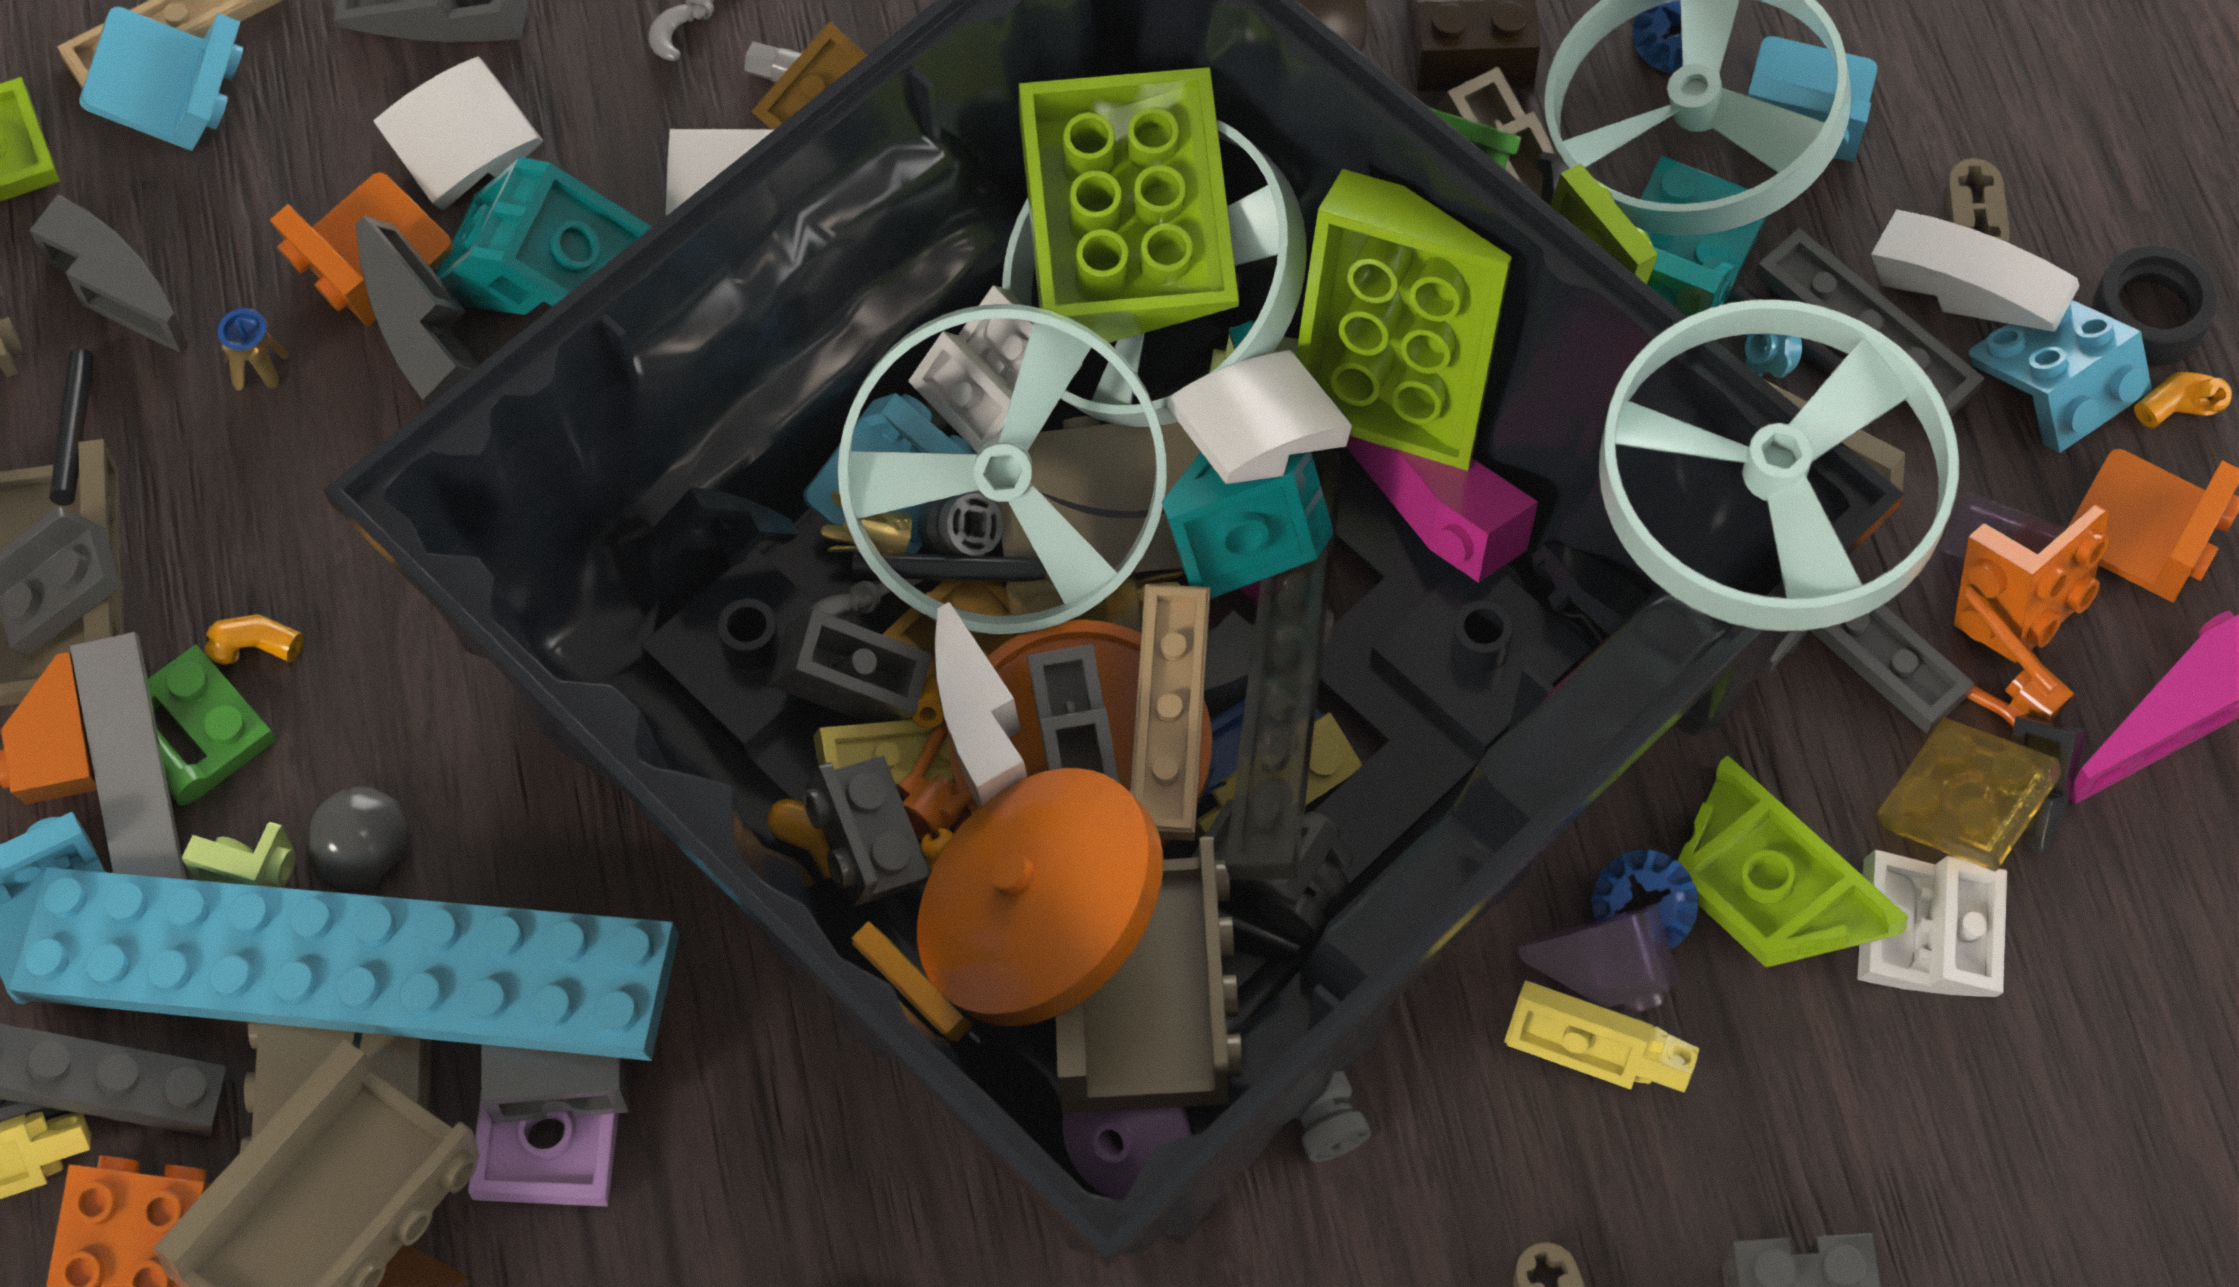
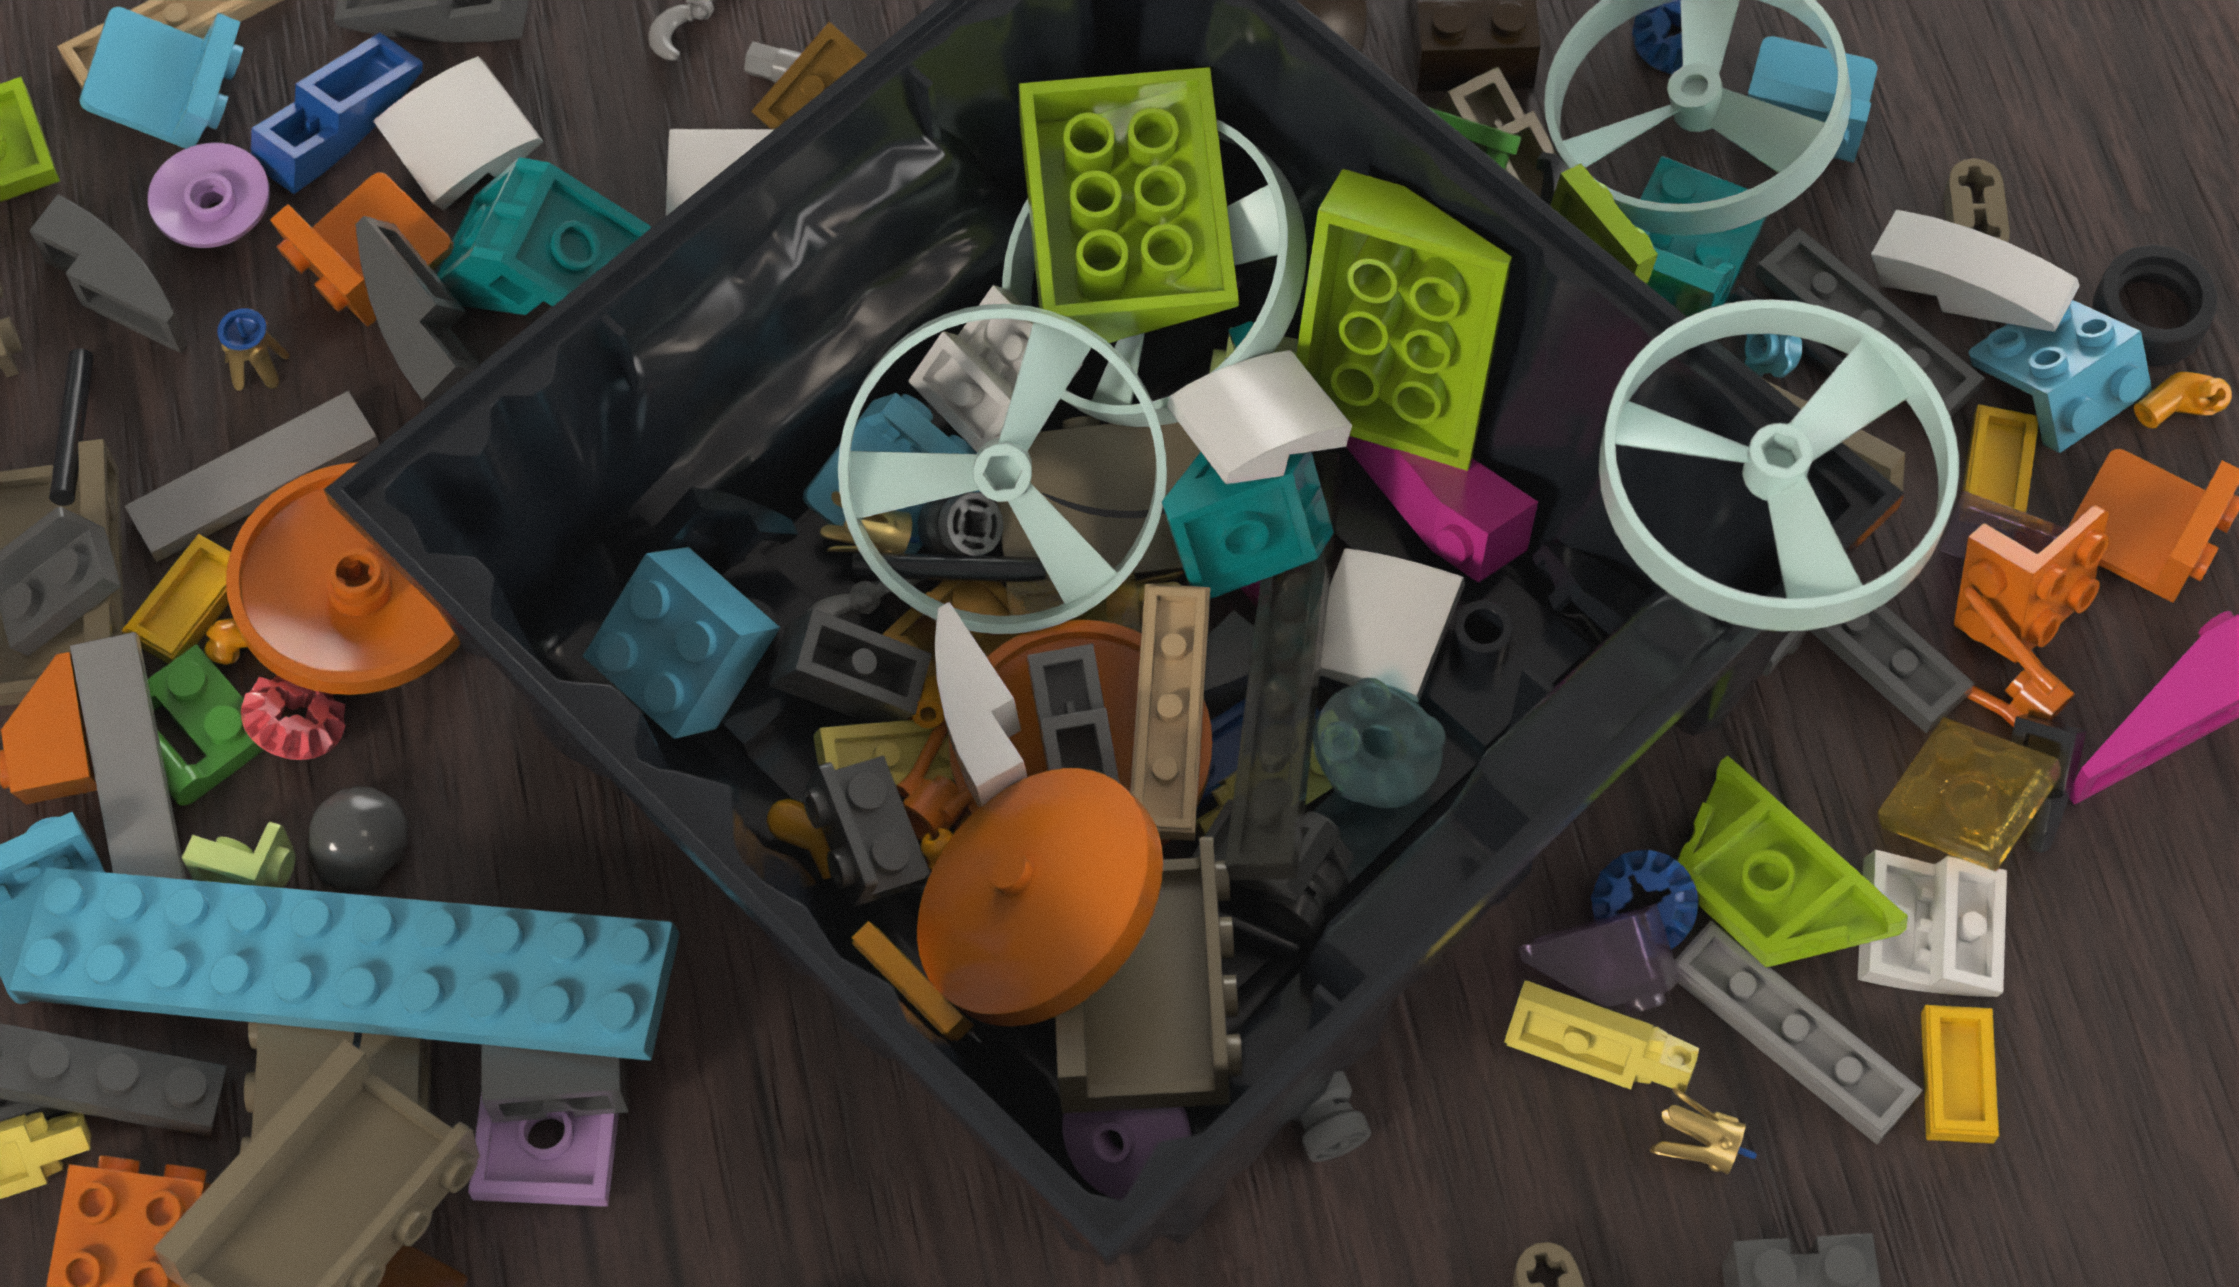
none -> yellow tile [122,534,230,664]
none -> light grey tile [125,391,379,563]
none -> lavender dish [148,143,270,248]
none -> orange dish [226,462,461,695]
none -> coral gear [241,675,346,760]
none -> blue slope [251,33,423,194]
none -> medium azure brick [583,547,780,739]
none -> white slope [1298,548,1465,702]
none -> clear light blue plate [1313,677,1445,808]
none -> pearl gold piece [1650,1087,1757,1175]
none -> light grey tile [1667,920,1923,1145]
none -> yellow tile [1921,1005,1999,1144]
none -> yellow tile [1958,404,2038,533]

